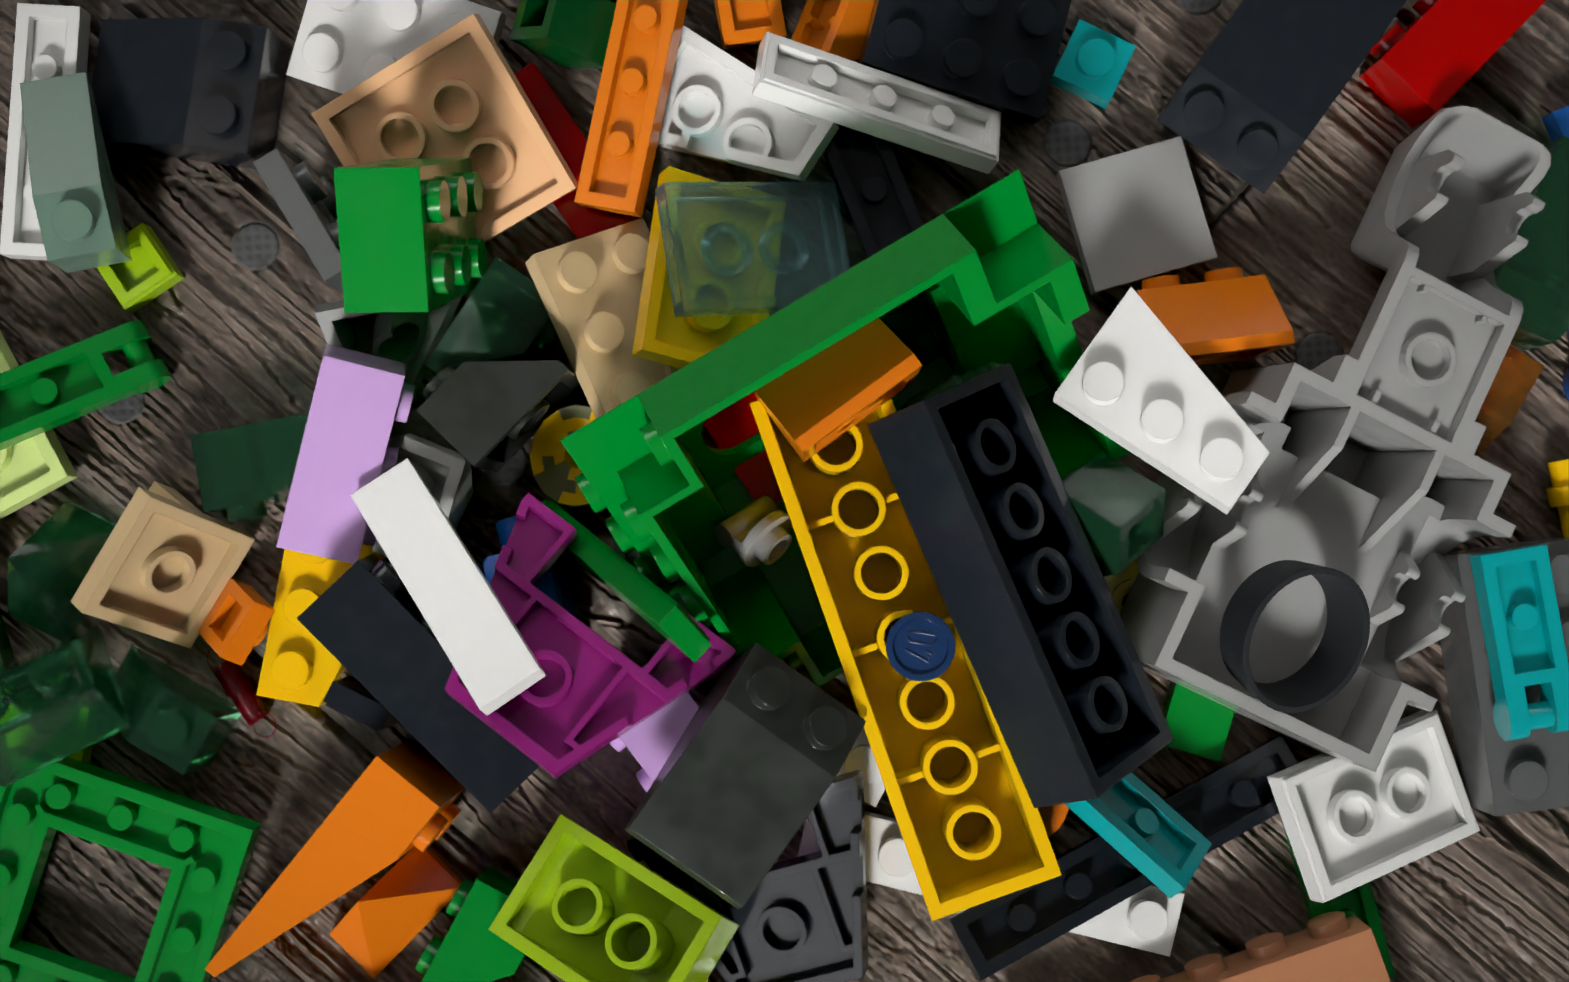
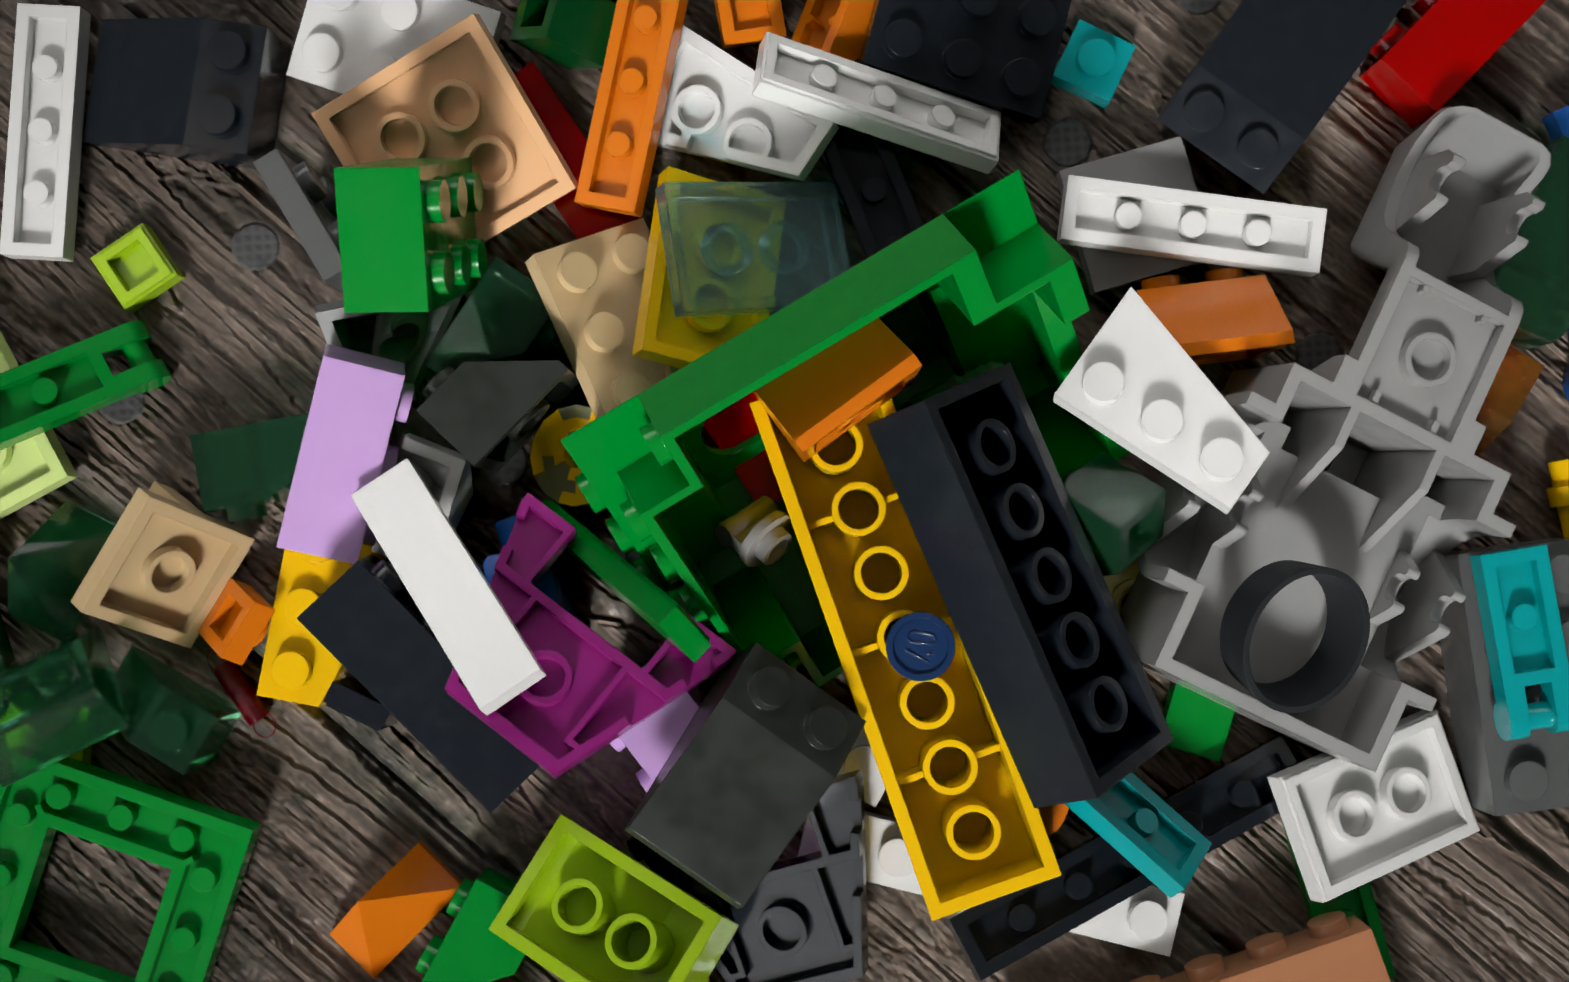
sand green slope [20,72,132,273] -> none
orange slope [204,740,465,978] -> none
none -> white plate [1057,175,1327,277]

